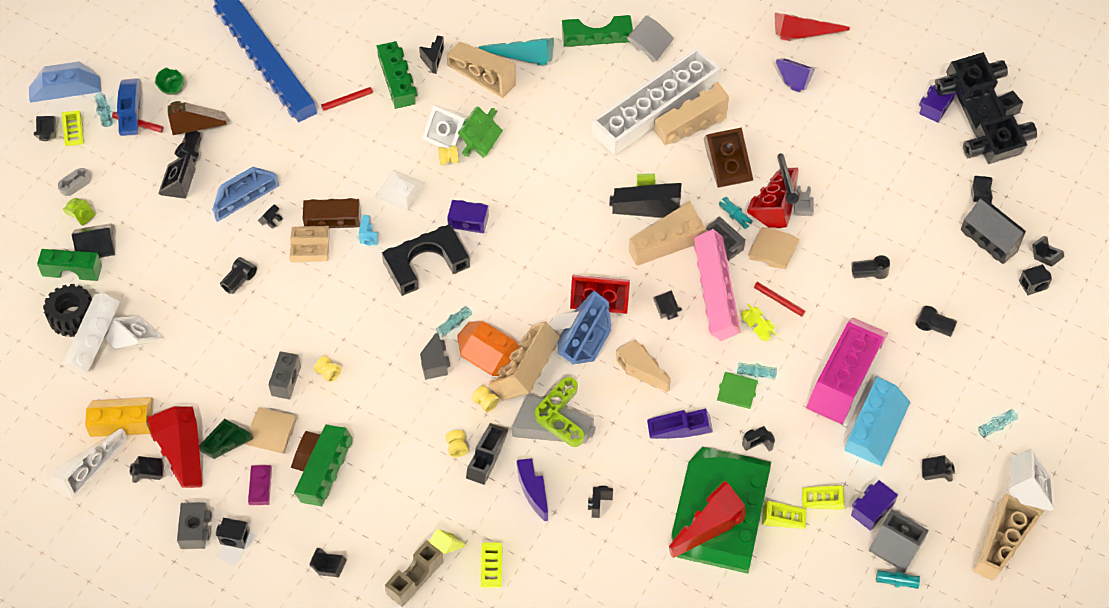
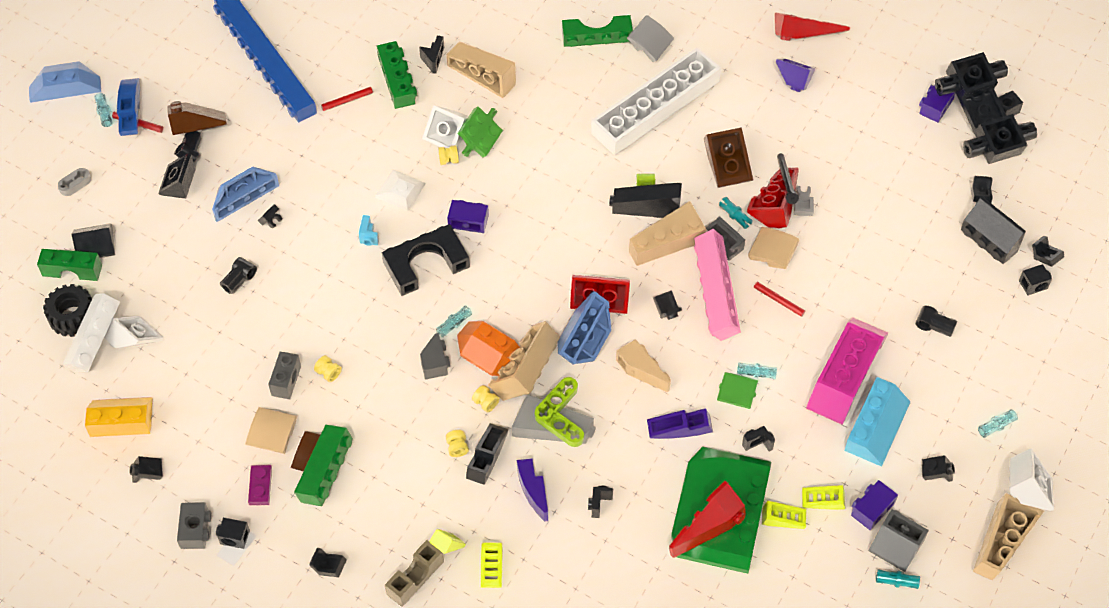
black bracket [34,116,56,141] -> none
white wedge [50,428,128,498] -> none
neon yellow slope [61,110,84,146] -> none
lime bracket [62,198,96,226] -> none
red wedge [147,406,203,488] -> none
green hair [155,67,184,95] -> none
dark green wing [199,418,254,459] -> none
tan slope [289,226,329,262] -> none
reddish brown brick [302,198,361,228] -> none
teal wedge [478,37,554,65] -> none
white sticker [550,311,579,330] -> none
tan wedge [654,82,729,146] -> none
neon yellow hinge [741,303,777,342] -> none
black piece [851,255,890,279] -> none

